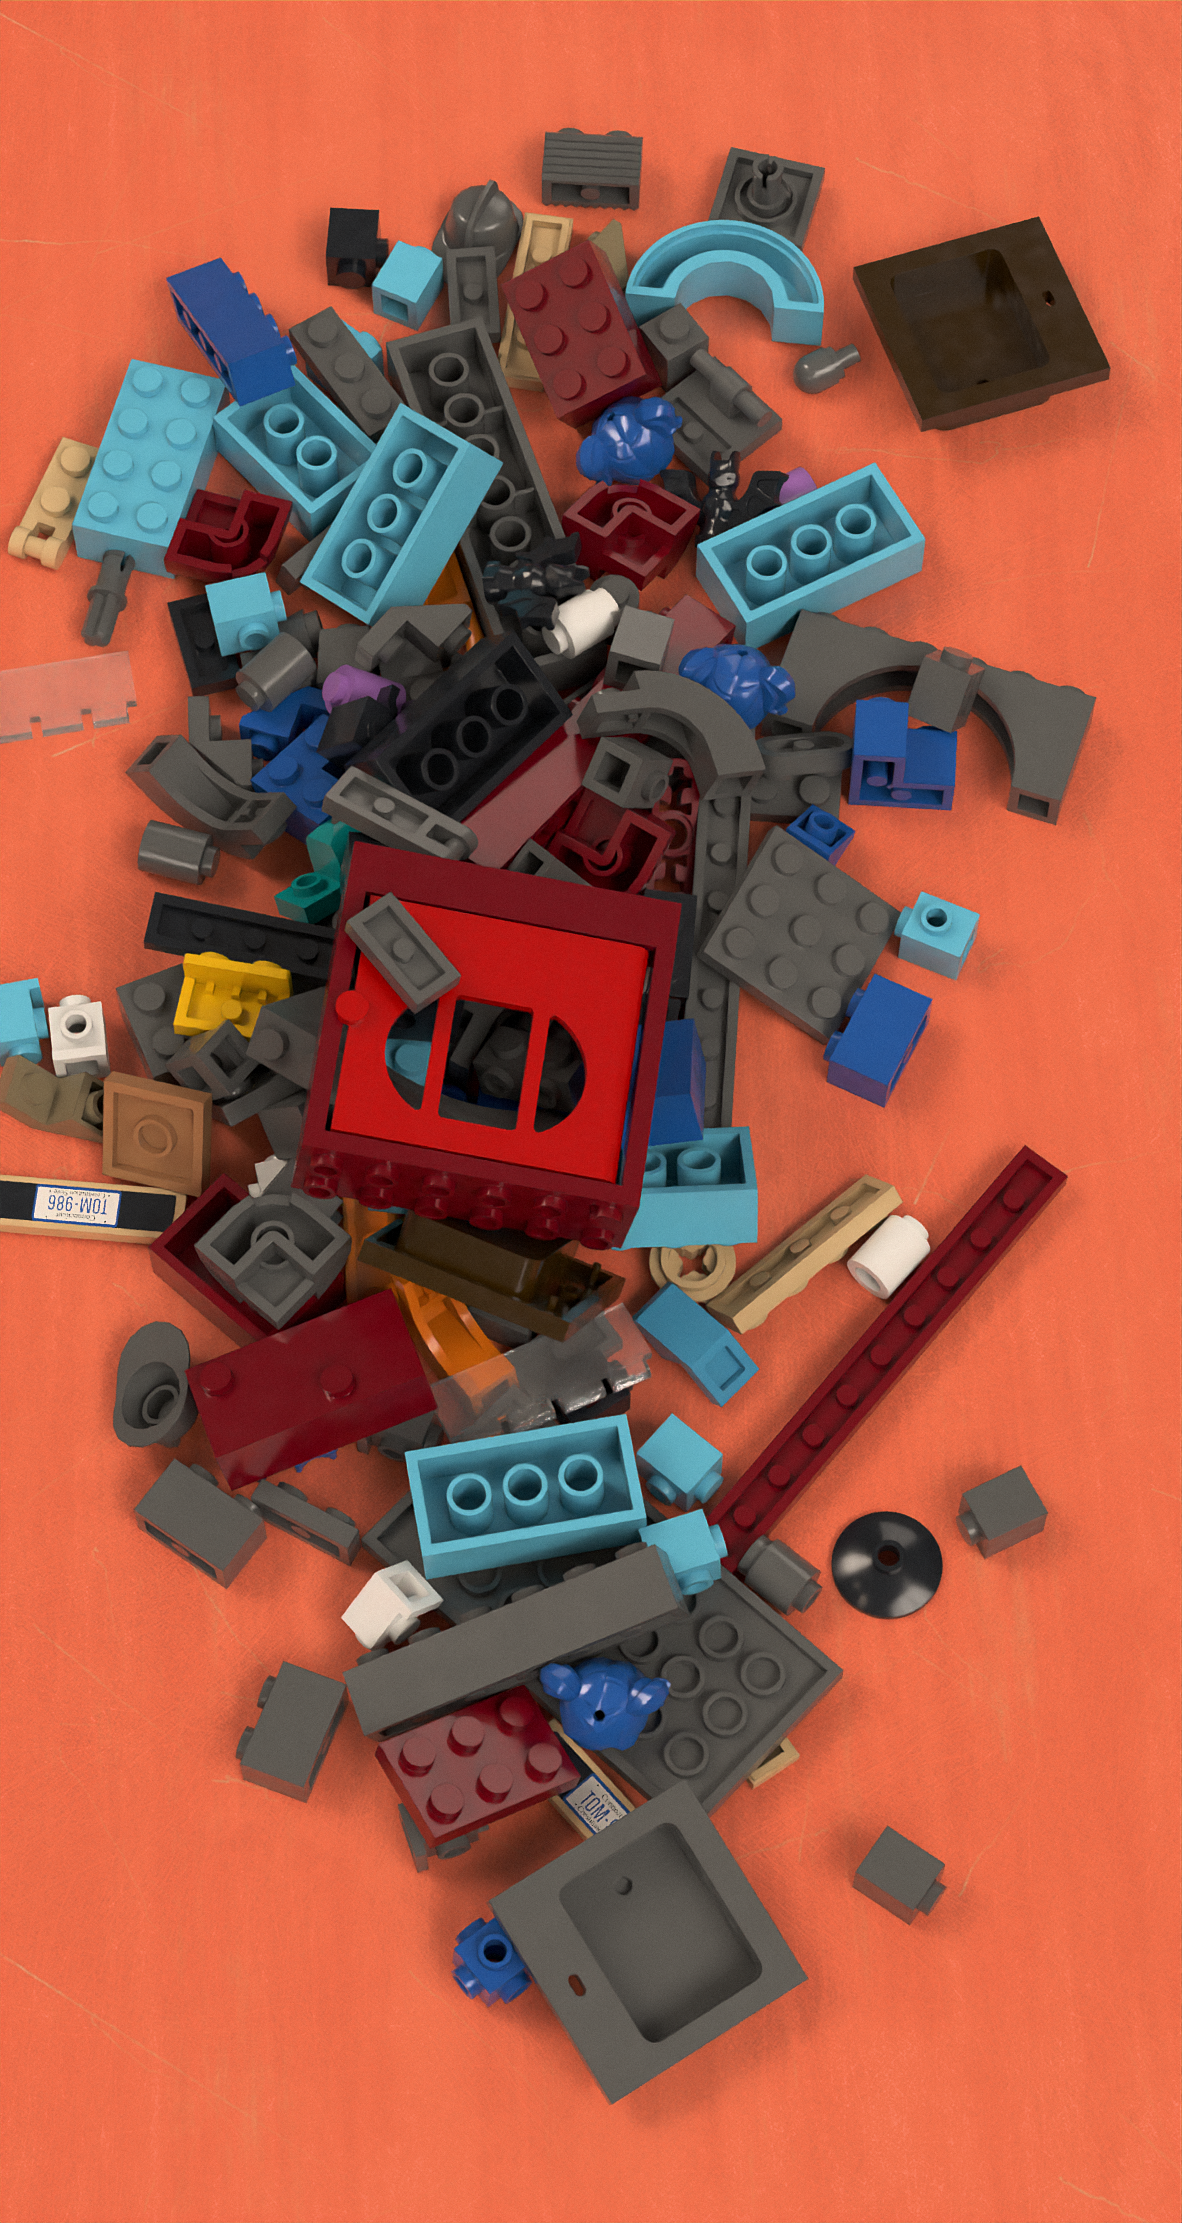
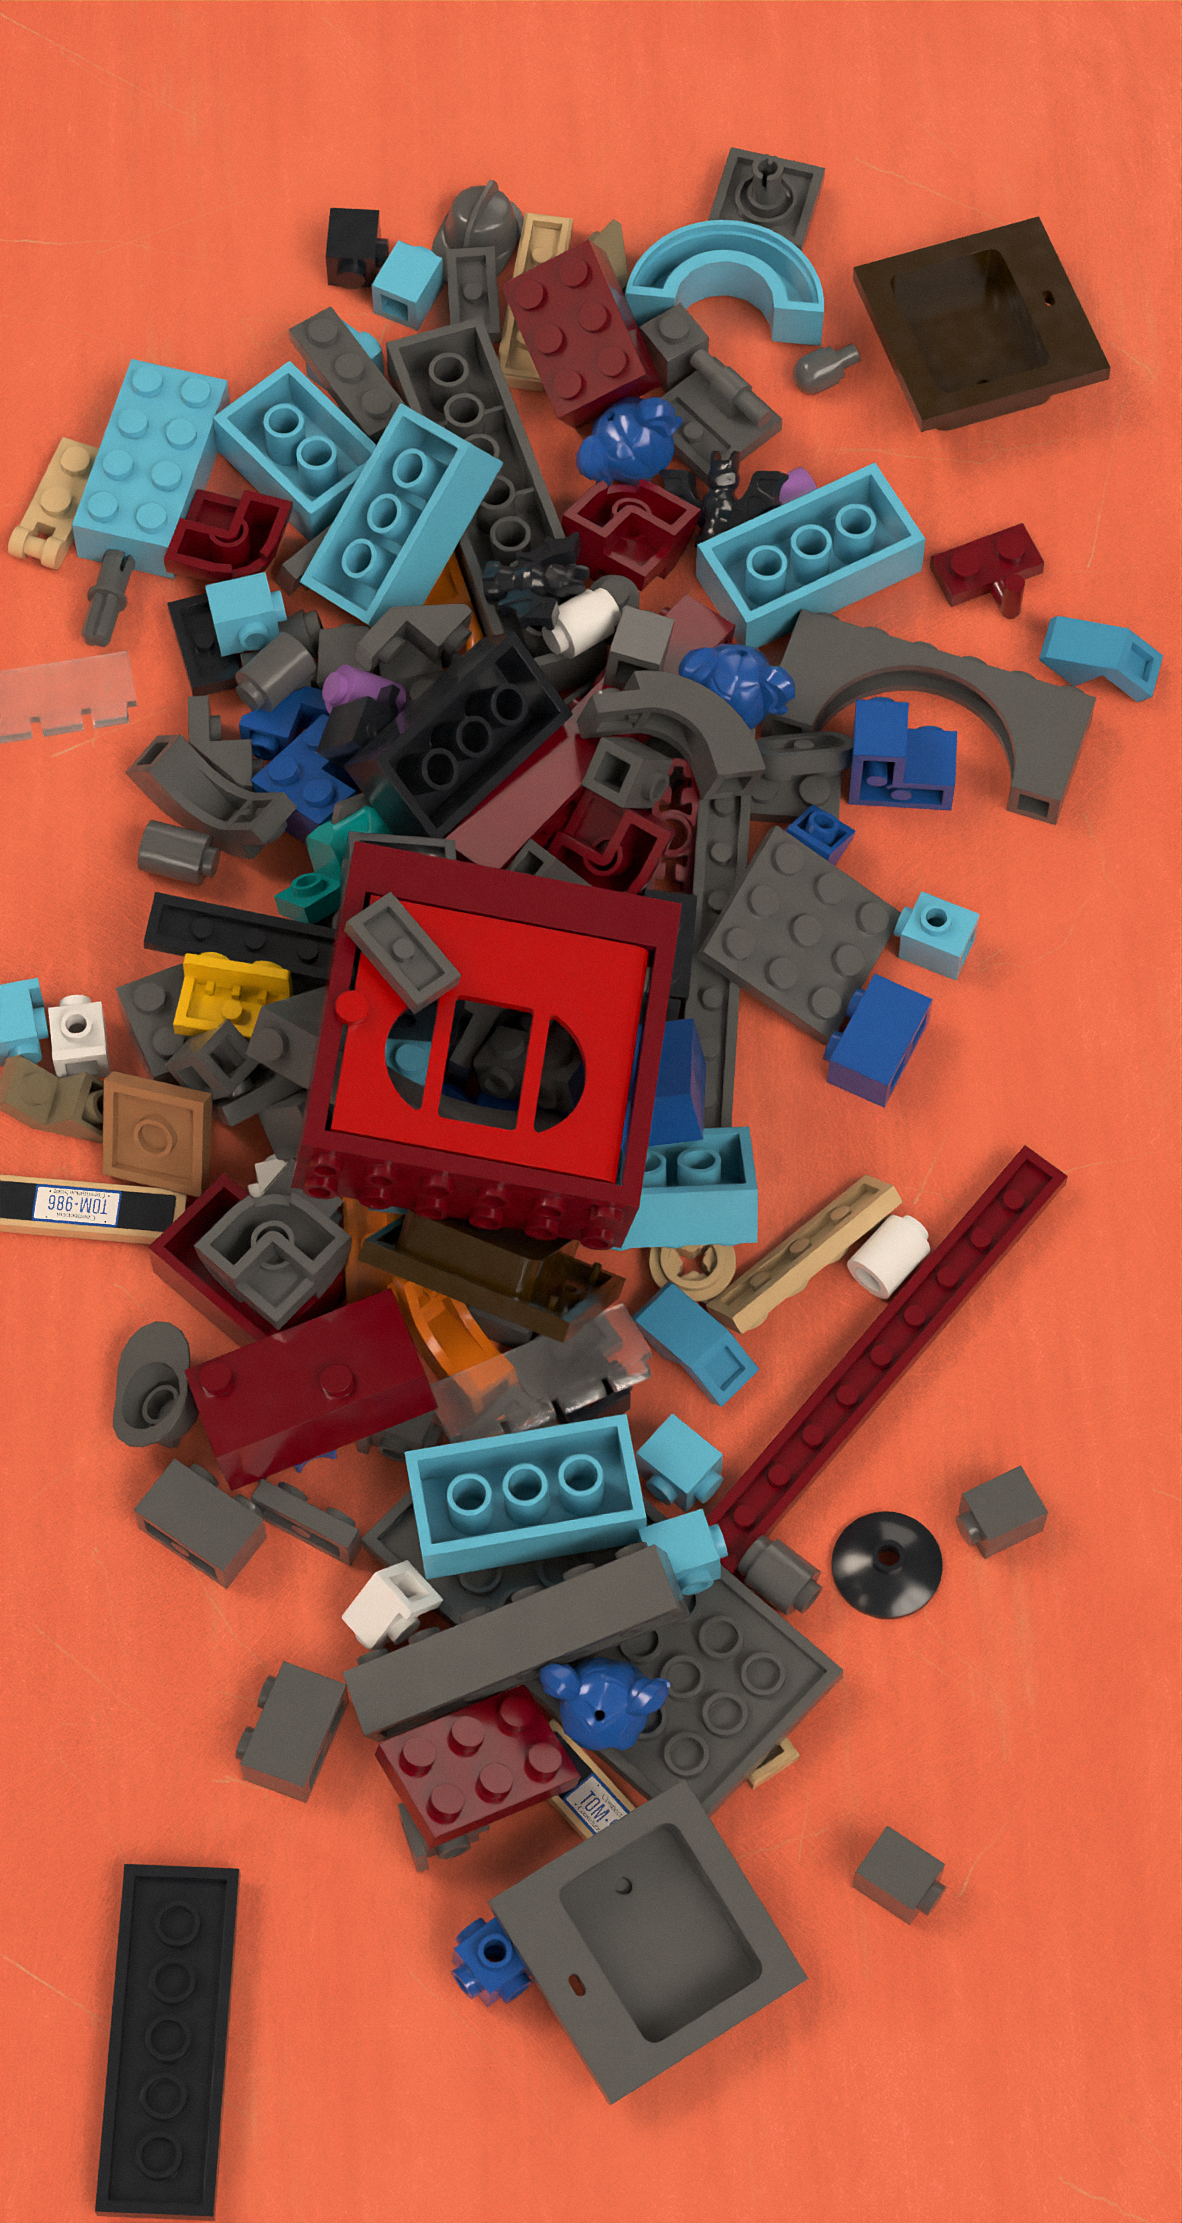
blue brick [166,258,297,406] -> none
dark grey plate [321,766,478,861] -> none
dark grey brick [542,128,643,211] -> none
dark grey brick [908,647,985,733] -> none
none -> black plate [95,1864,241,2221]
none -> dark red plate [930,523,1044,619]
none -> dark azure slope [1039,616,1163,702]

